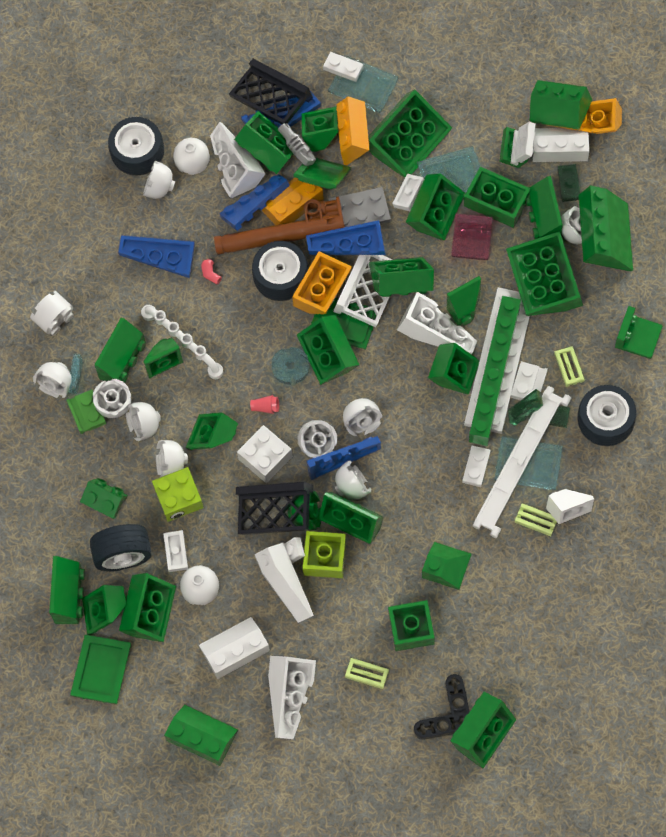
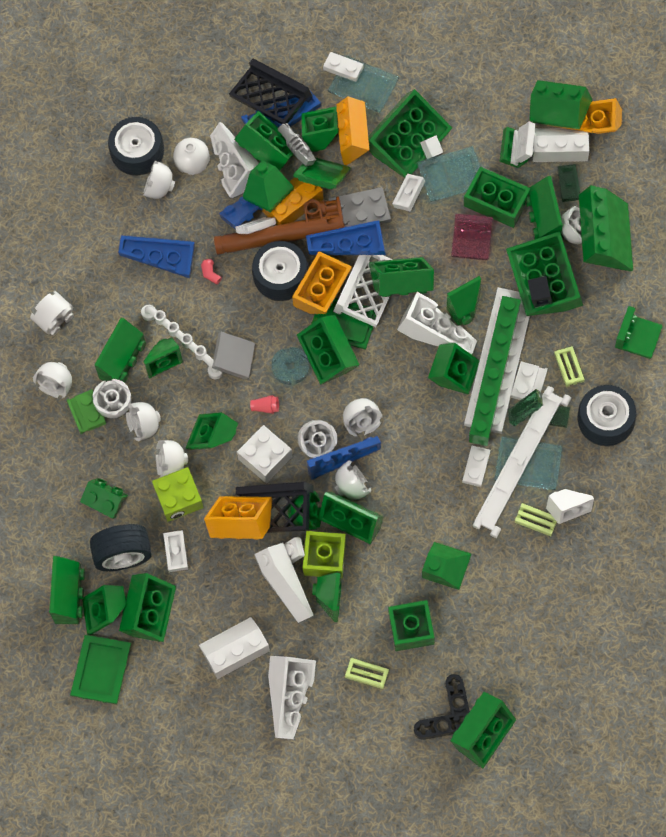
clear light blue tile [69,354,84,396] -> none
green slope [164,705,238,766] -> none
white cylinder [180,565,219,605] -> none
green slope [406,173,465,241] -> none
none -> light orange slope [204,496,272,540]
none -> light grey tile [212,331,255,379]
none -> white tile [236,217,276,234]
none -> green slope [243,160,294,213]
none -> green slope [312,573,342,622]
none -> white slope [420,136,443,159]
none -> black panel [528,276,553,308]

